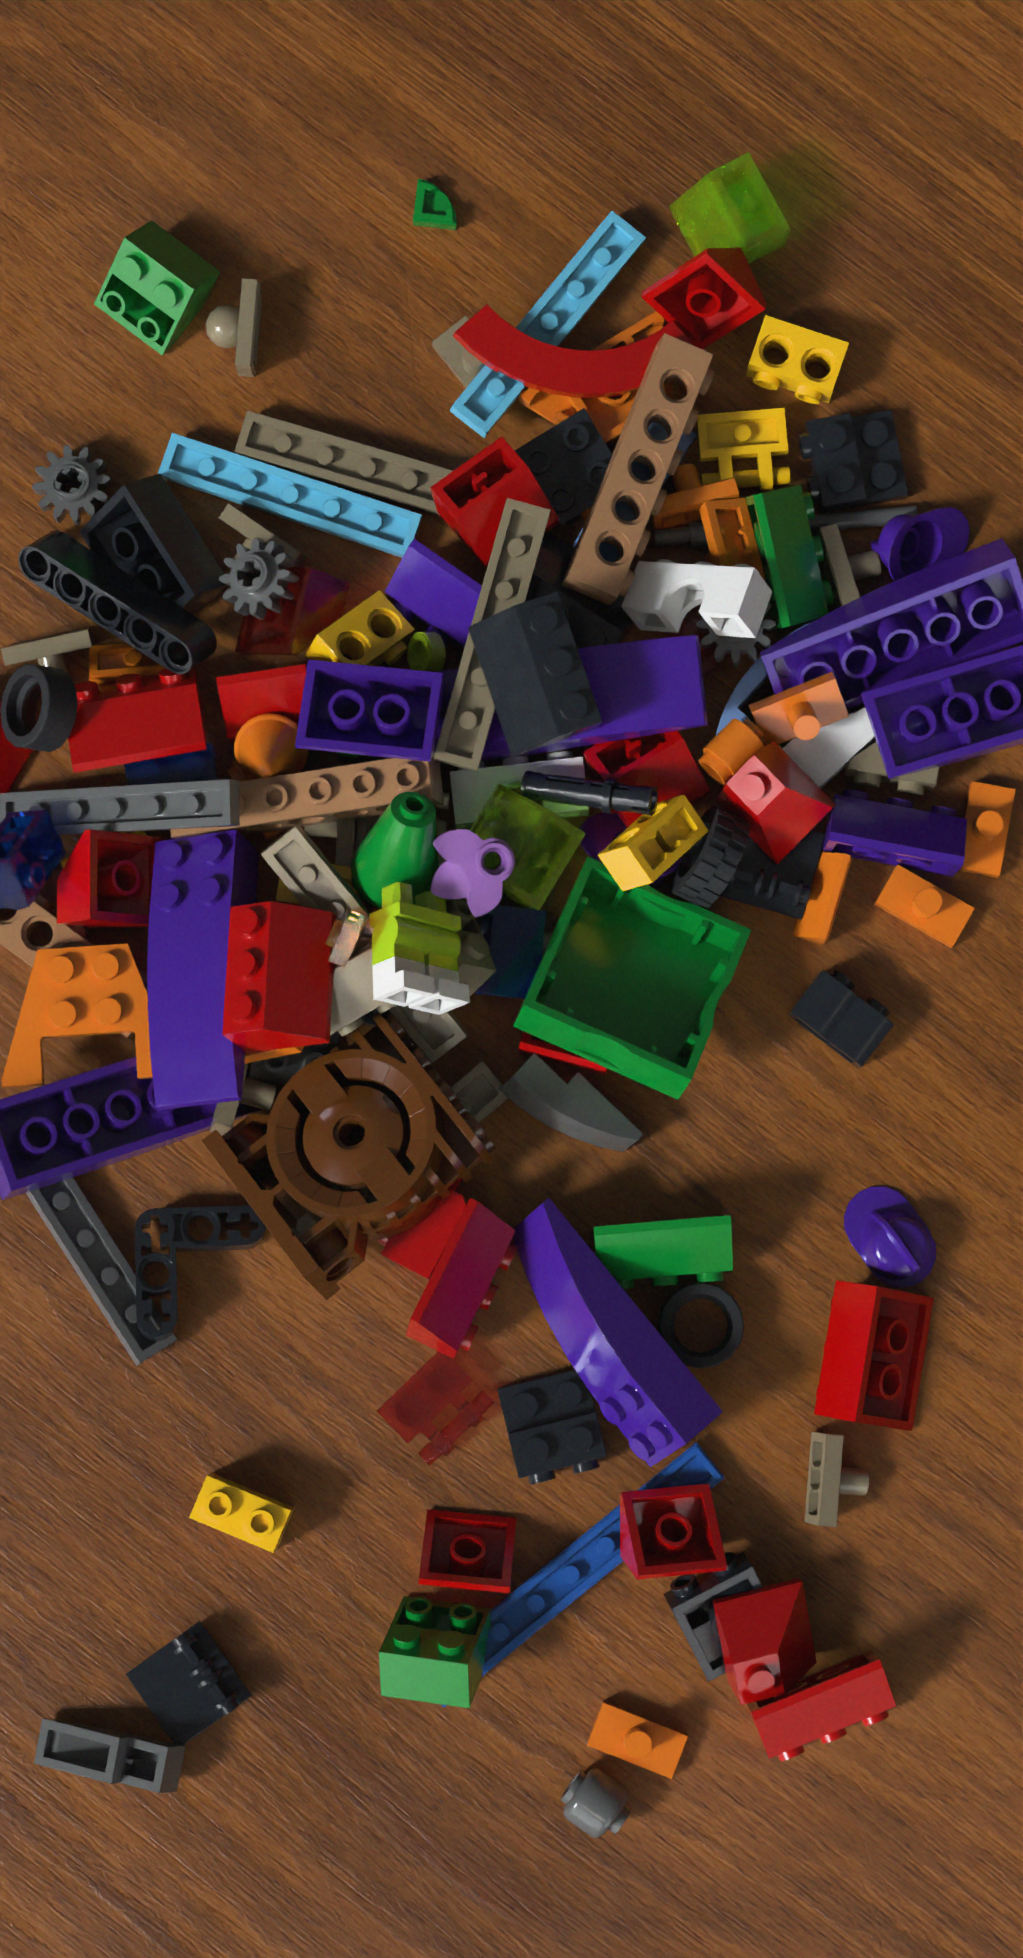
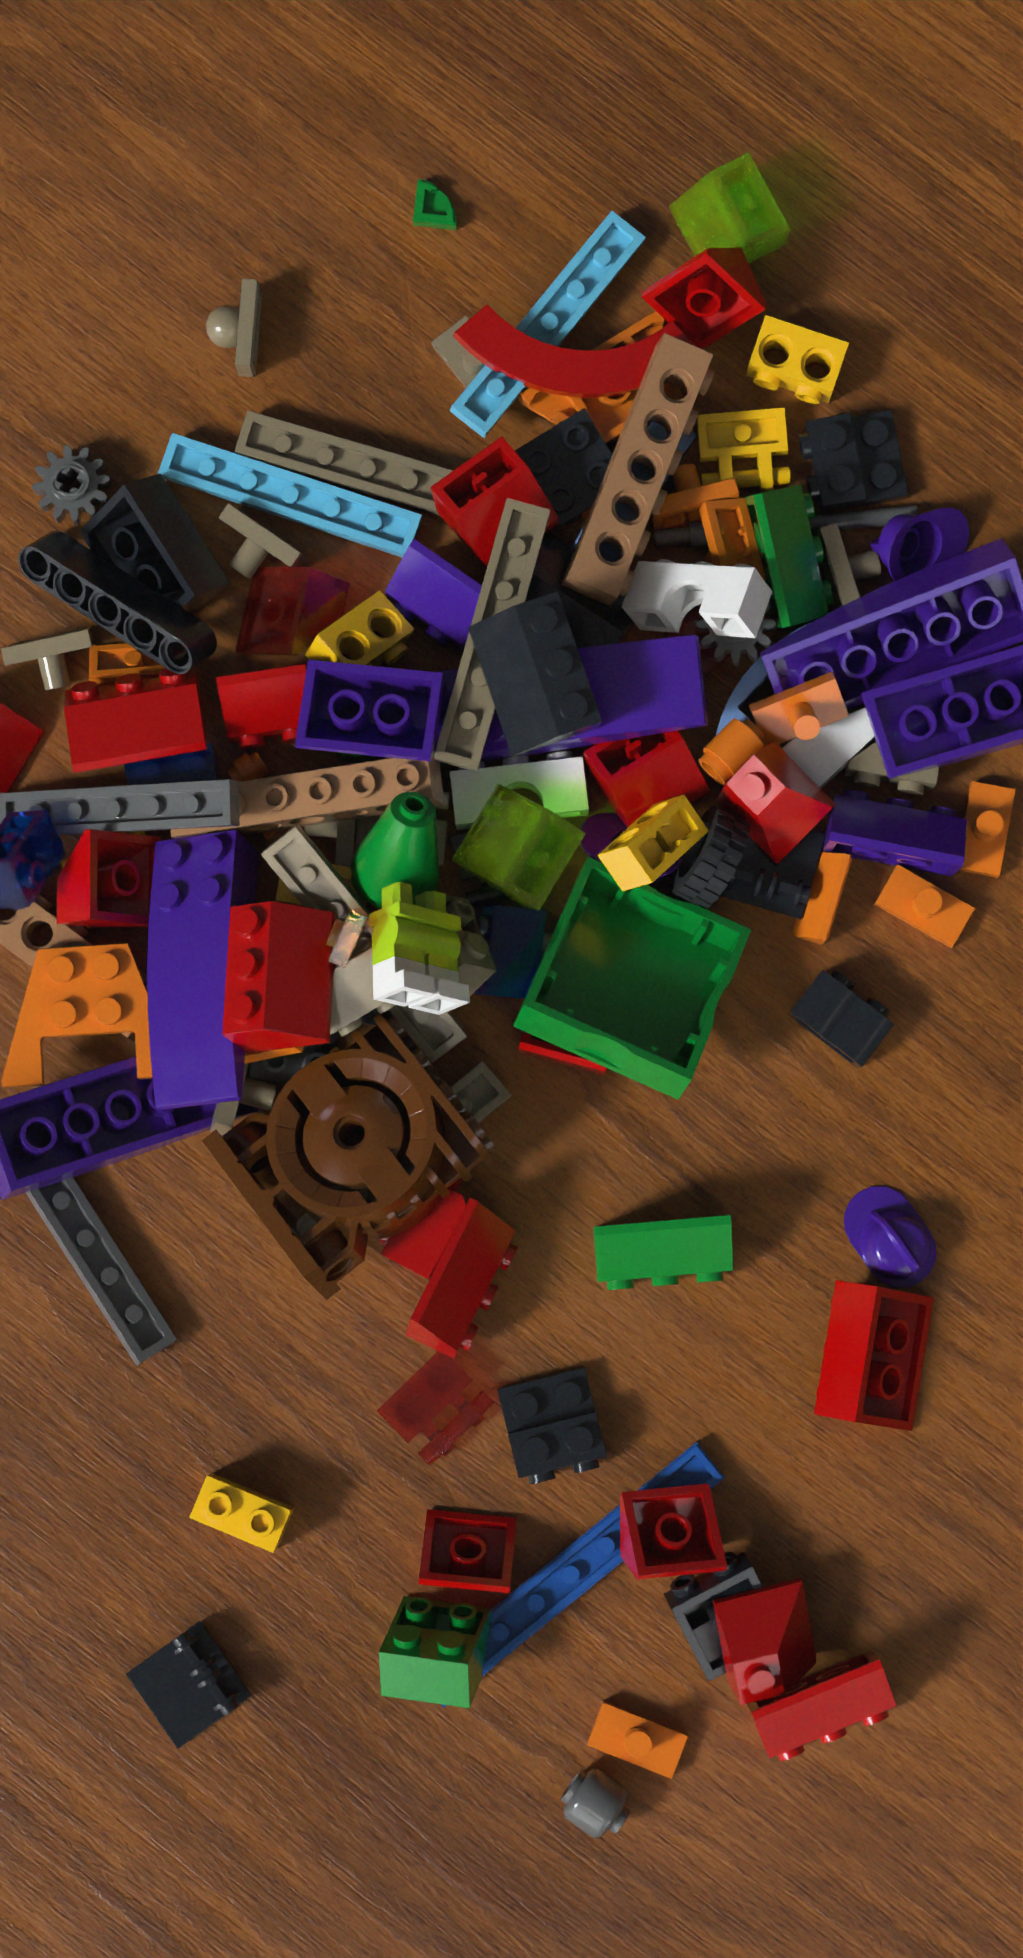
black tyre [0,664,78,752] -> none
dark grey slope [34,1718,186,1793] -> none
green slope [94,220,220,356] -> none
black beam [135,1205,266,1341] -> none
dark grey gear [219,537,299,620] -> none
orange hat [234,713,309,780] -> none
lime tile [407,632,446,672] -> none
medium lavender plate [430,829,515,917] -> none
dark grey slope [499,1053,643,1152] -> none
dark purple slope [513,1198,723,1467] -> none
black pin [521,771,658,816] -> none
black tyre [658,1283,744,1369] -> none
dark tan tile [804,1432,869,1527] -> none

